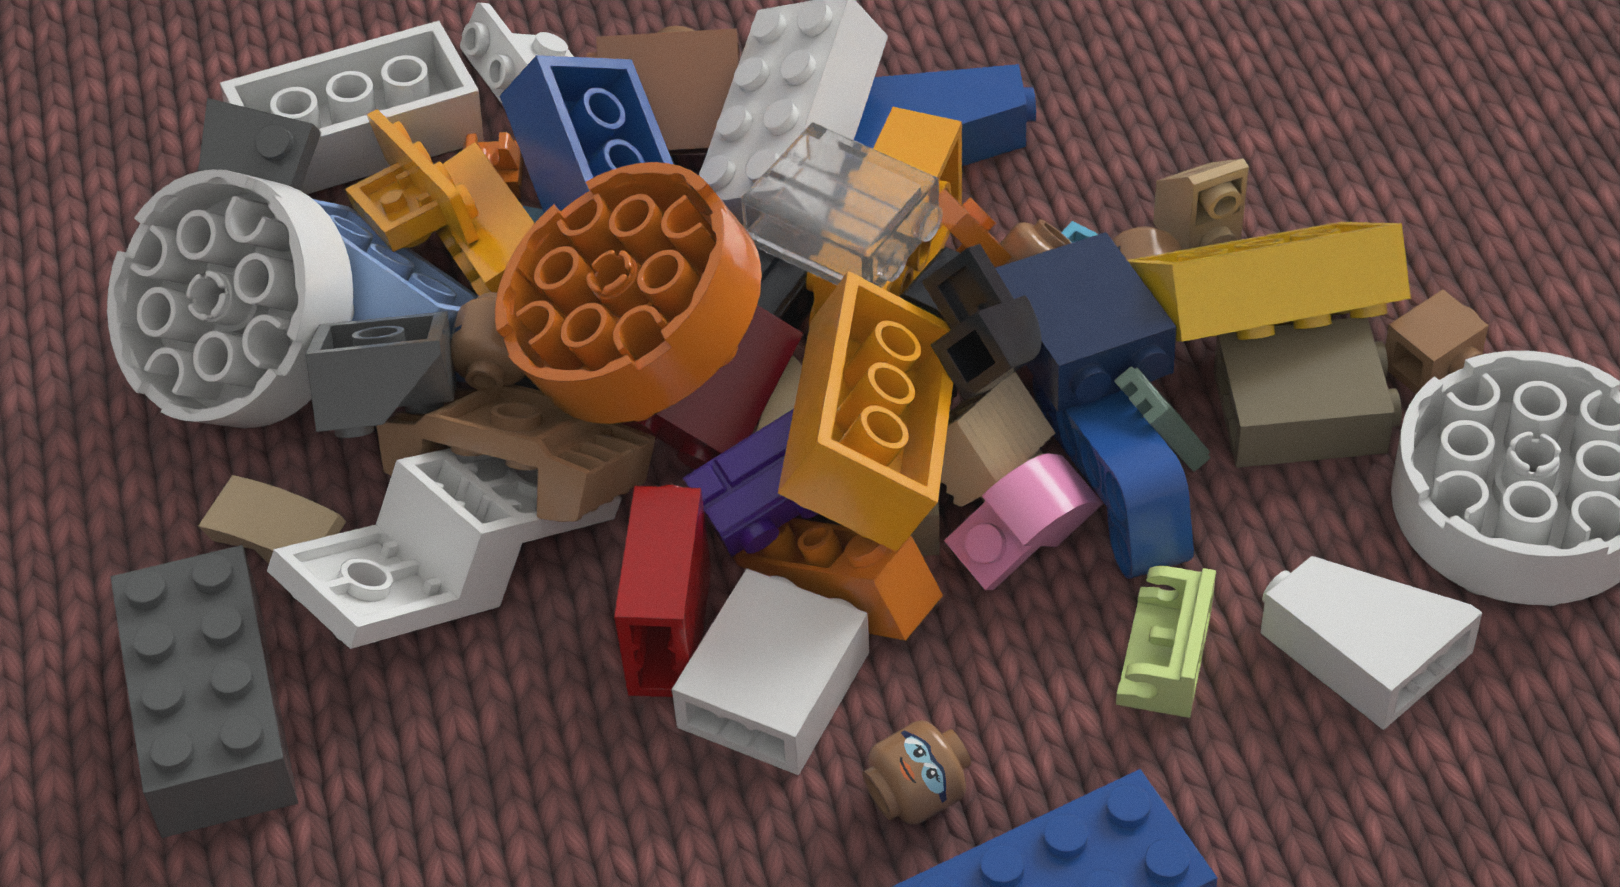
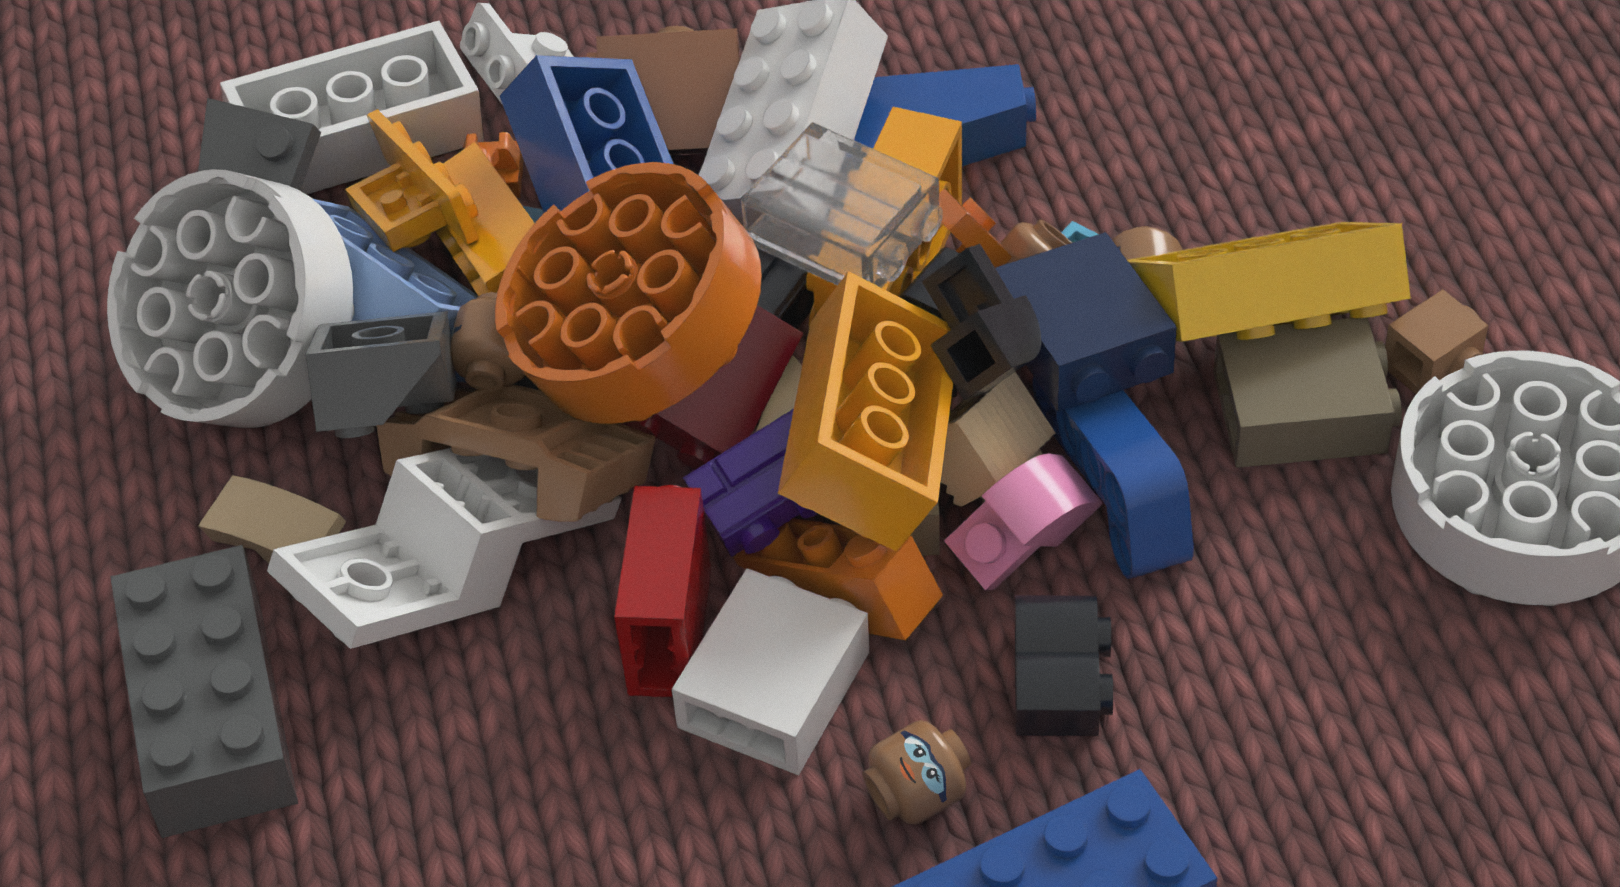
sand green tile [1114,366,1211,472] -> none
yellowish green hinge [1116,566,1216,718] -> none
tan slope [1153,159,1249,250] -> none
white slope [1261,556,1482,730] -> none
none -> black brick [1015,595,1113,736]

